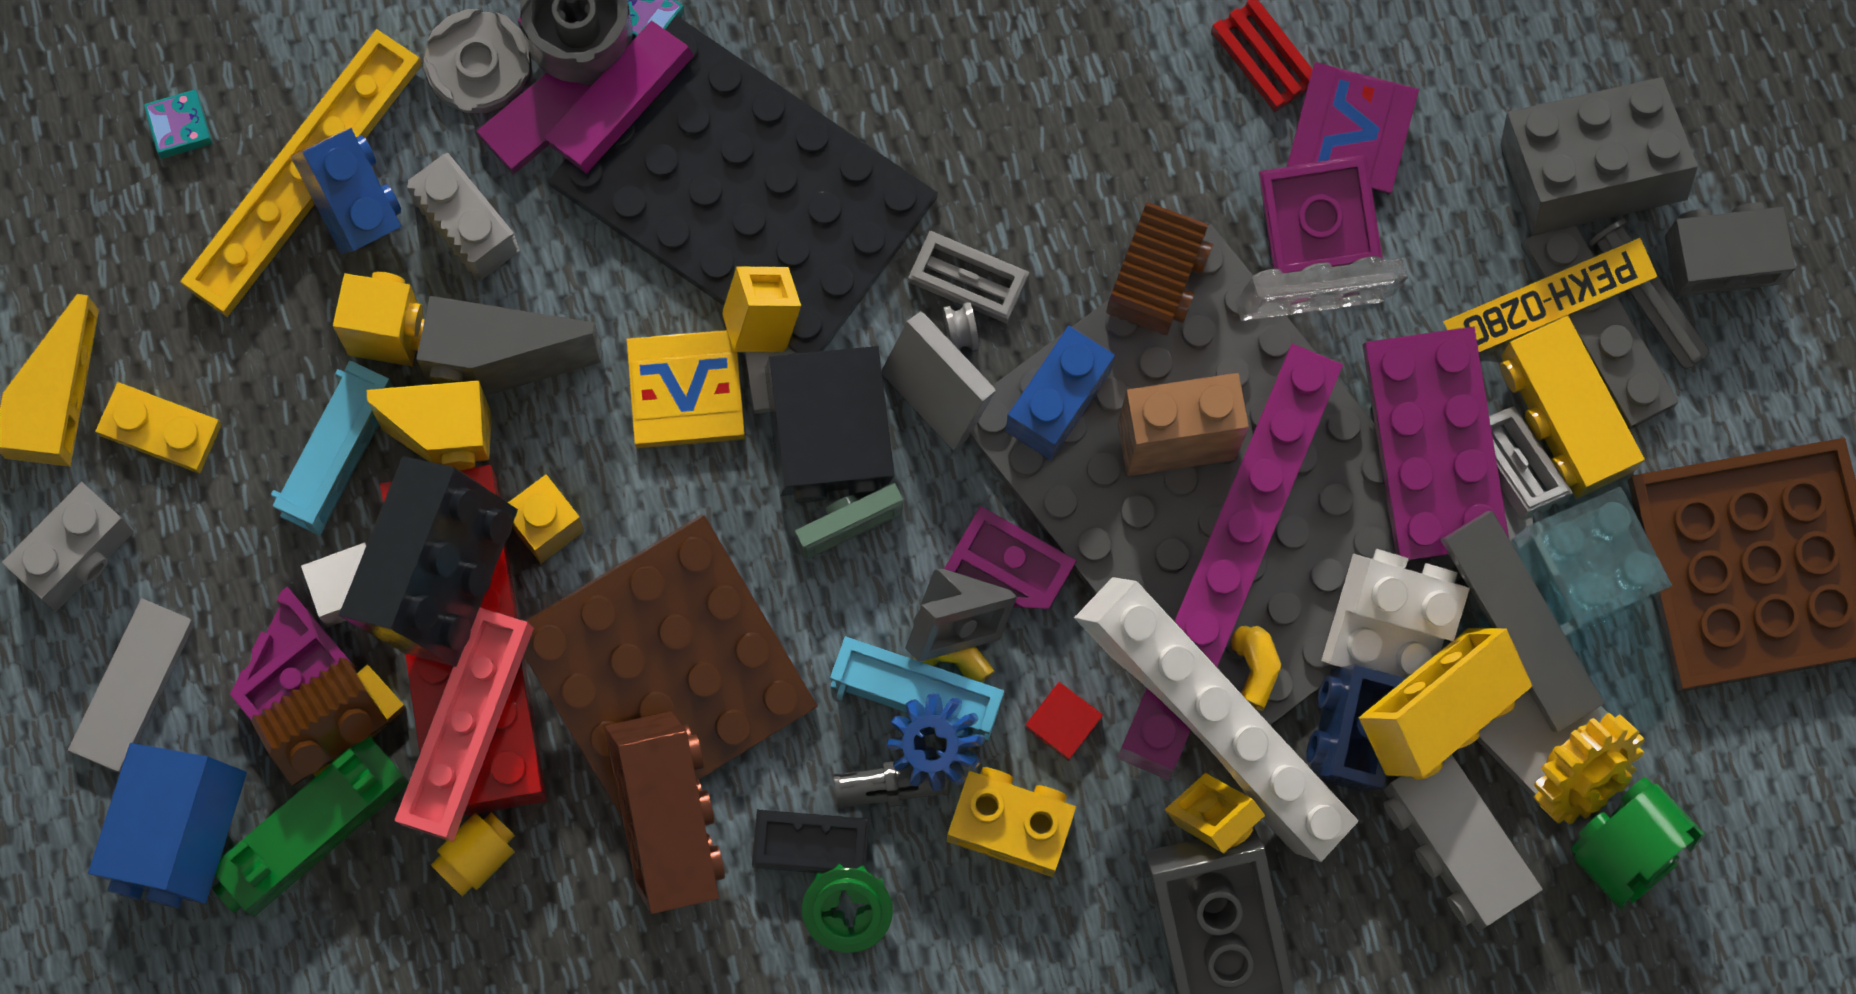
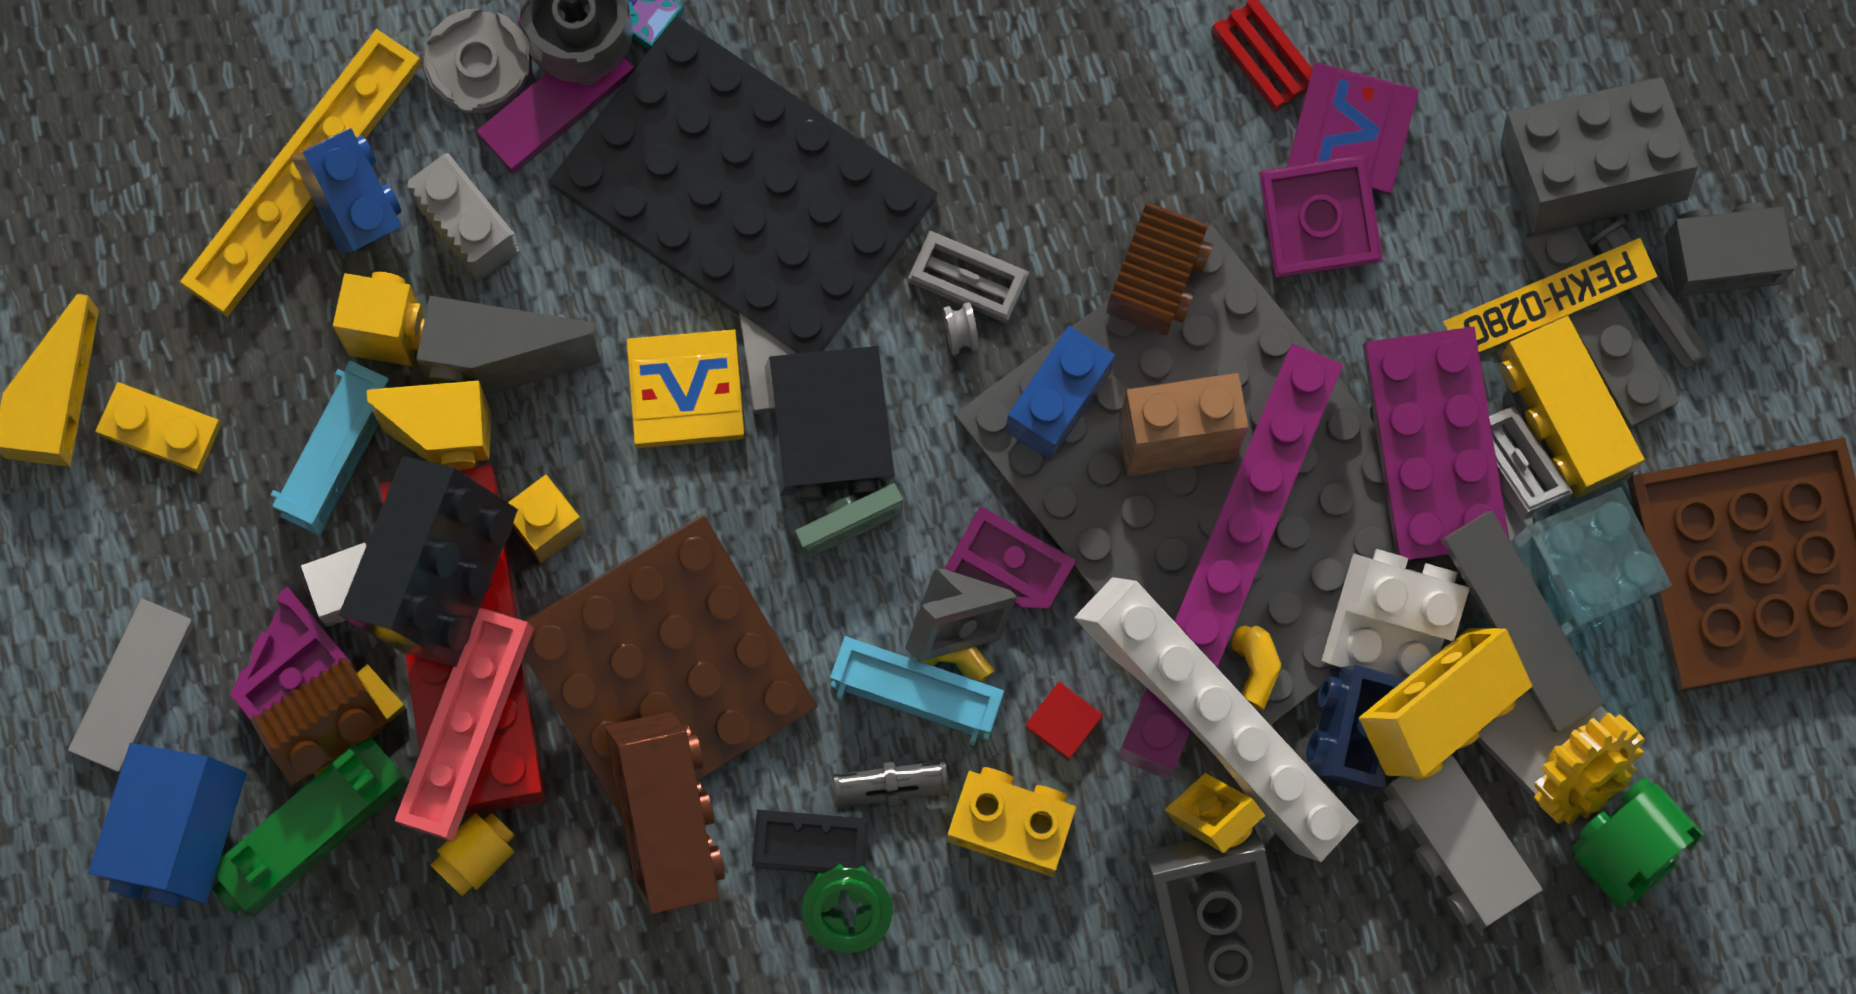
light grey brick [2,481,134,612] -> none
tile [144,89,213,159] -> none
magenta tile [544,20,694,174] -> none
yellow panel [722,266,801,352] -> none
light grey tile [882,311,996,451] -> none
blue gear [887,693,985,791] -> none
clear plate [1235,256,1408,321] -> none

